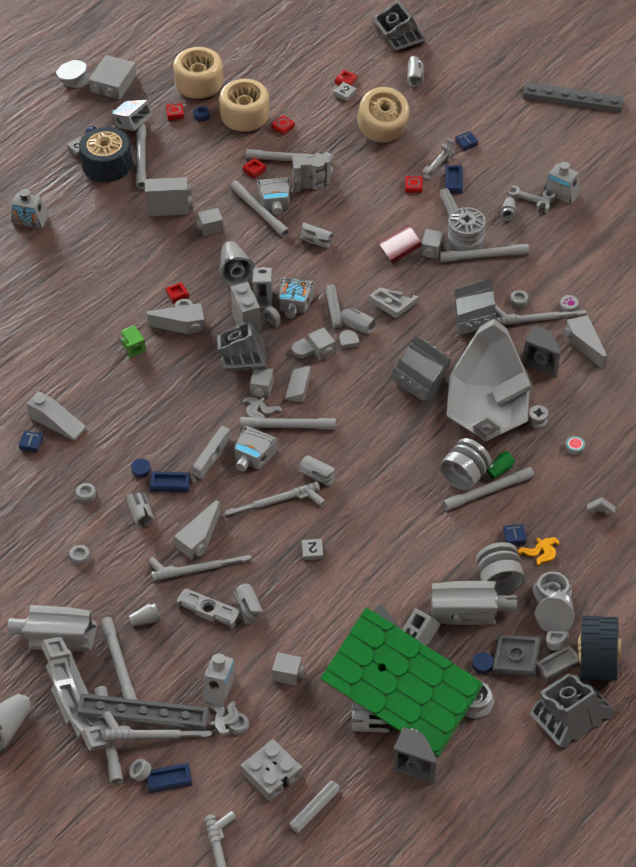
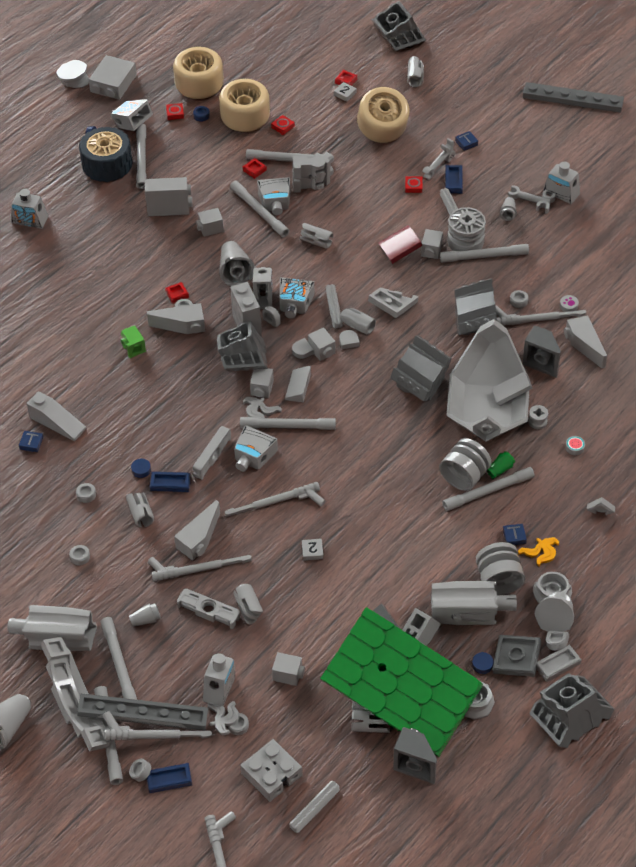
light grey tile [67,136,82,157] -> none
light grey arm [299,455,335,486] -> none
black wheel [578,616,621,681] -> none

